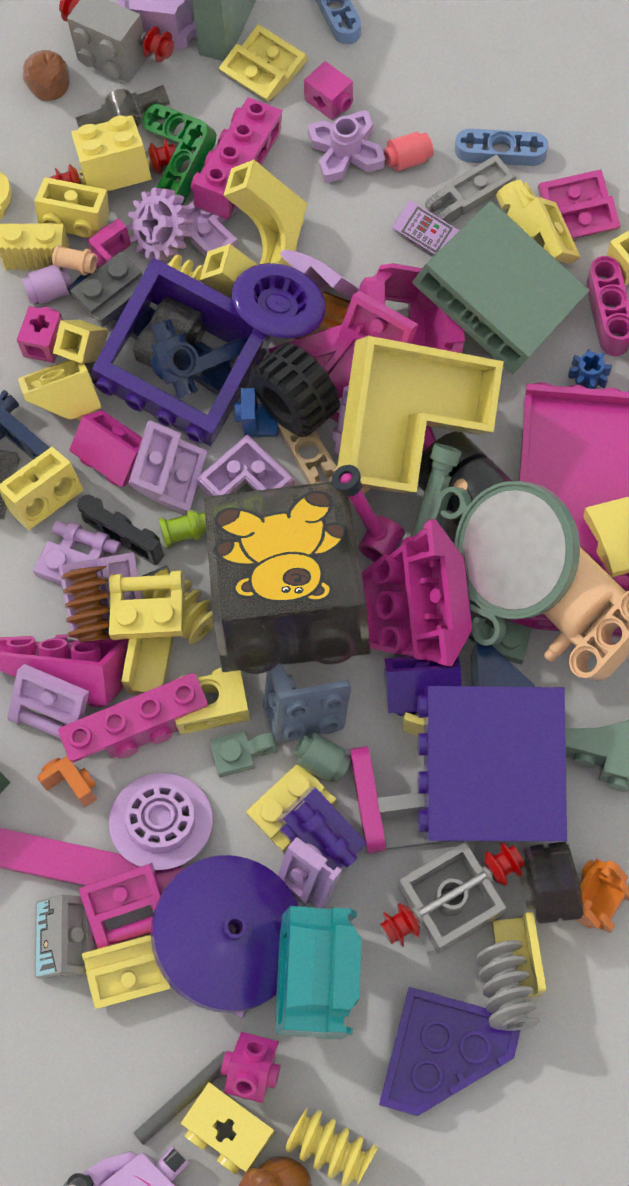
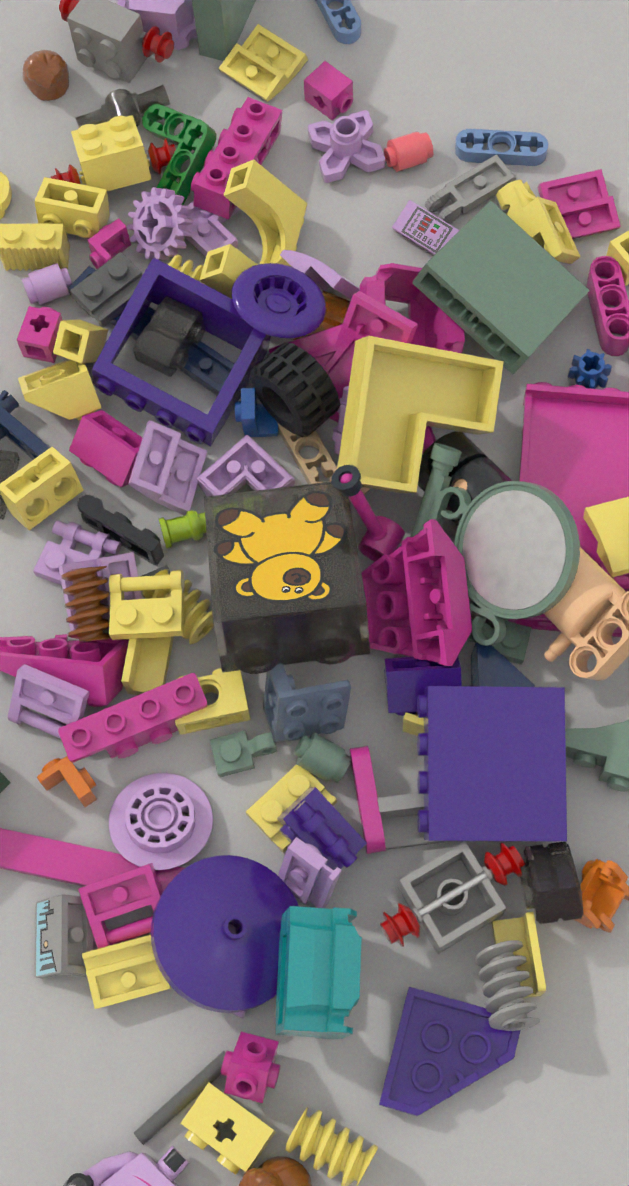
light nougat pin [52,245,97,276] -> none
dark blue piece [150,318,248,398] -> none

